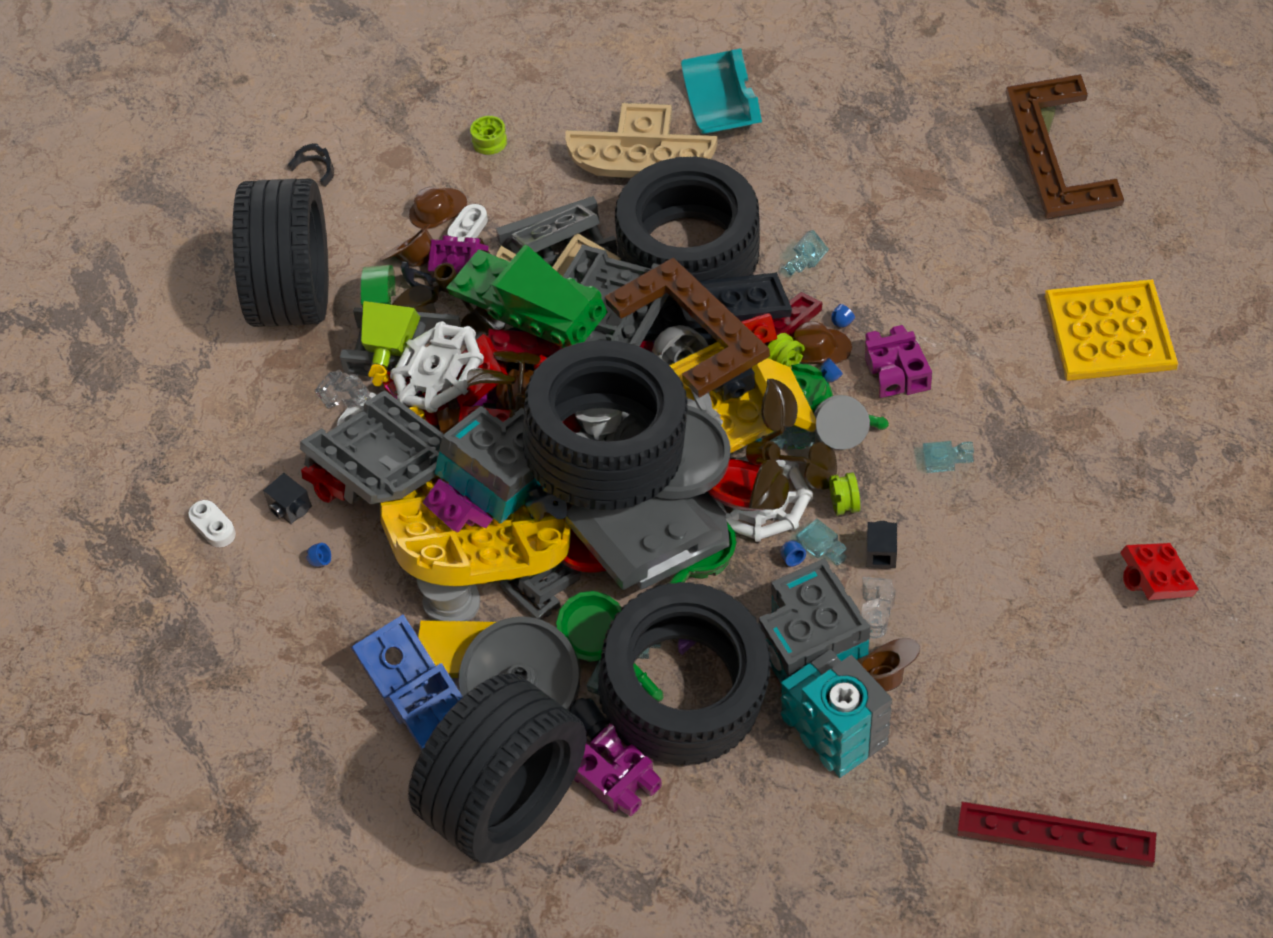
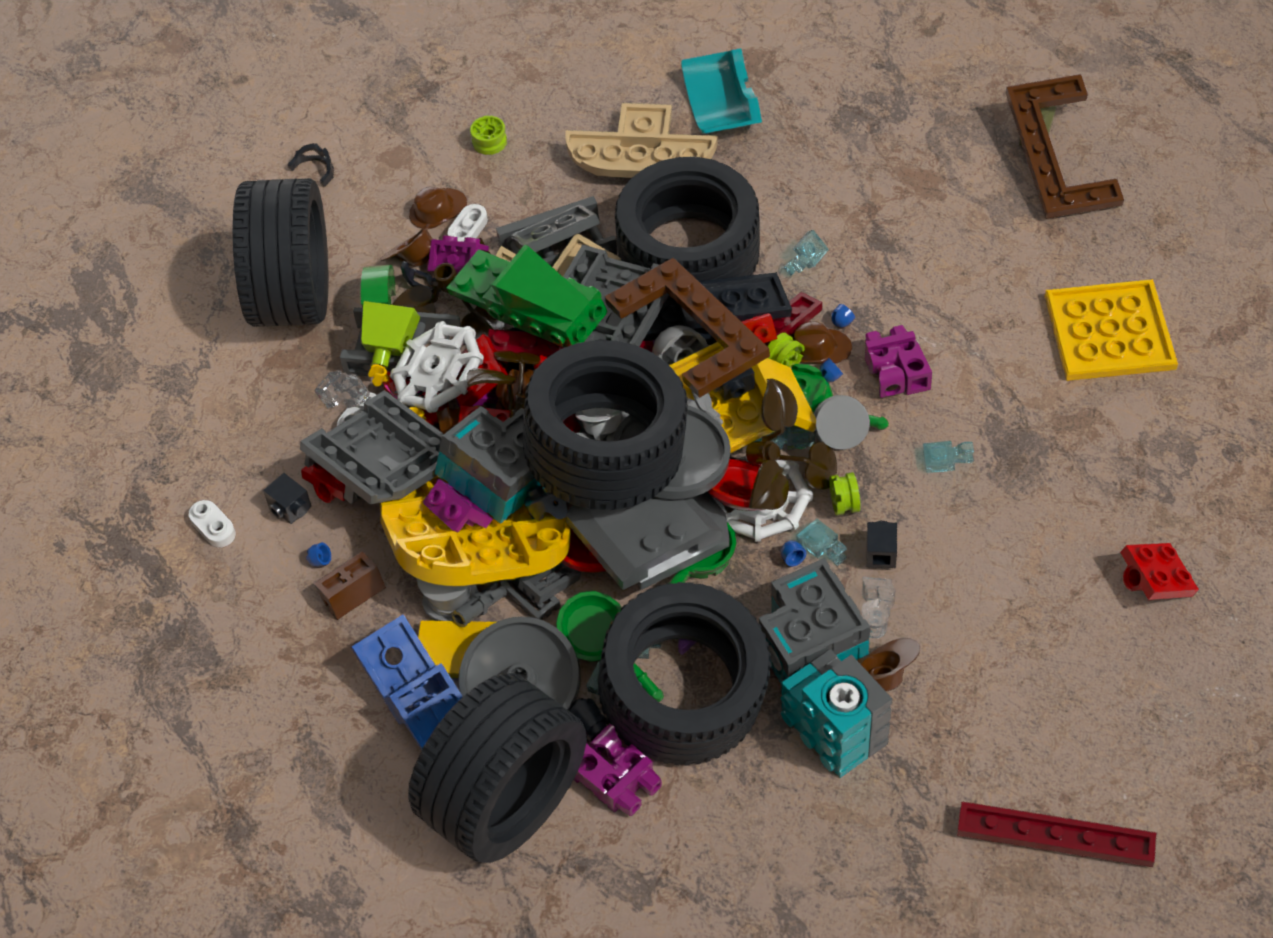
none -> reddish brown hinge [314,551,386,620]
none -> dark grey pin [452,581,507,628]

